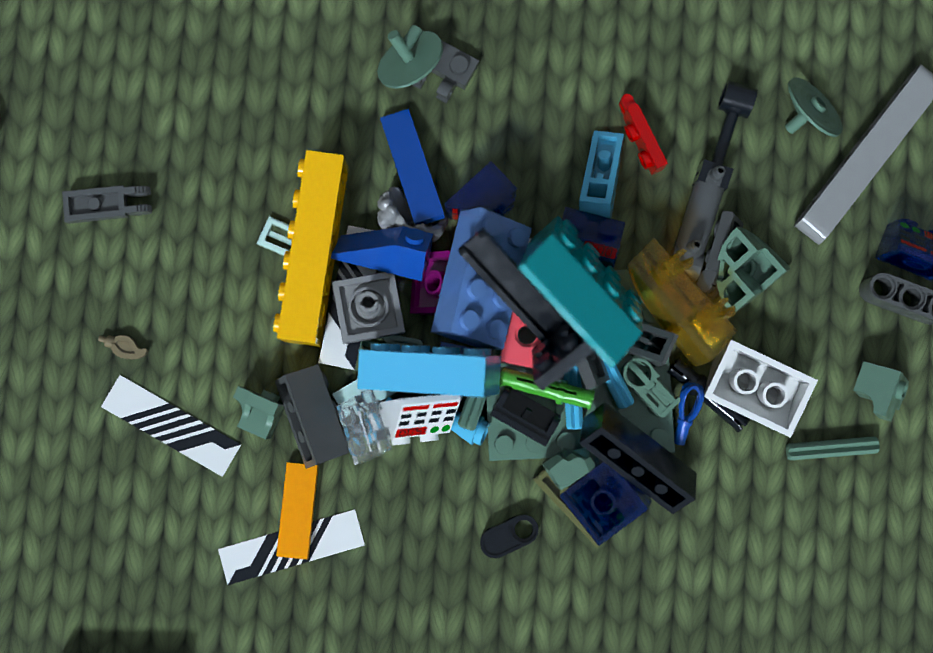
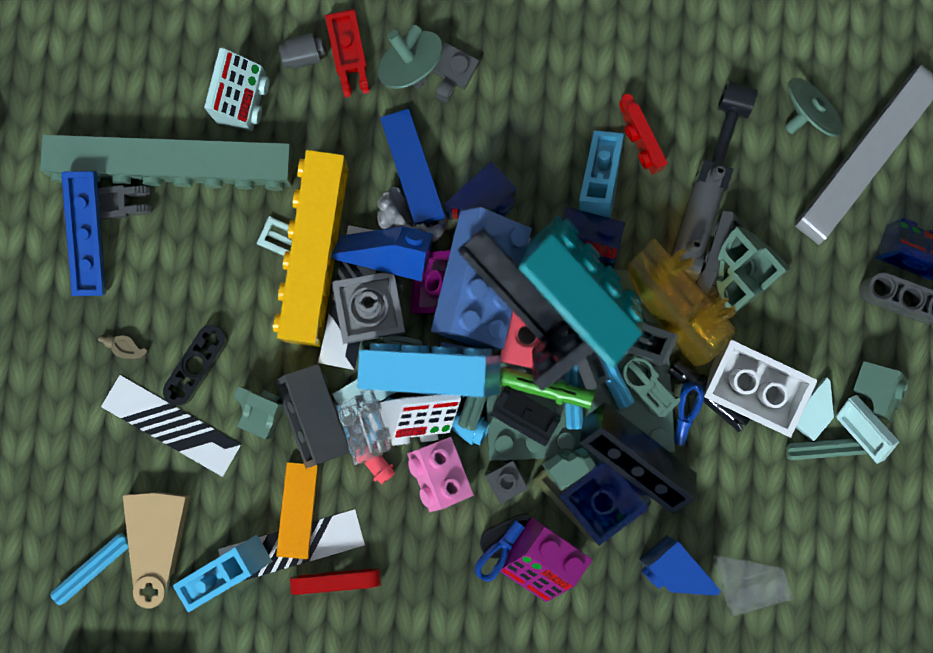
none -> sand green brick [40,135,294,191]
none -> medium azure axle [50,533,129,605]
none -> blue plate [61,171,106,296]
none -> tan piece [123,492,190,609]
none -> black beam [163,325,228,406]
none -> medium azure slope [172,535,273,612]
none -> light aqua slope [204,48,269,132]
none -> dark grey brick [278,32,326,70]
none -> red beam [289,568,381,595]
none -> red hinge [325,9,370,98]
none -> coral pin [358,444,395,485]
none -> bright pink brick [407,437,474,512]
none -> blue piece [475,520,525,582]
none -> dark grey brick [484,460,528,504]
none -> magenta slope [500,517,593,602]
none -> blue slope [639,535,721,596]
none -> clear wing [713,555,793,616]
none -> light aqua tile [796,378,834,441]
none -> light aqua tile [836,395,899,464]

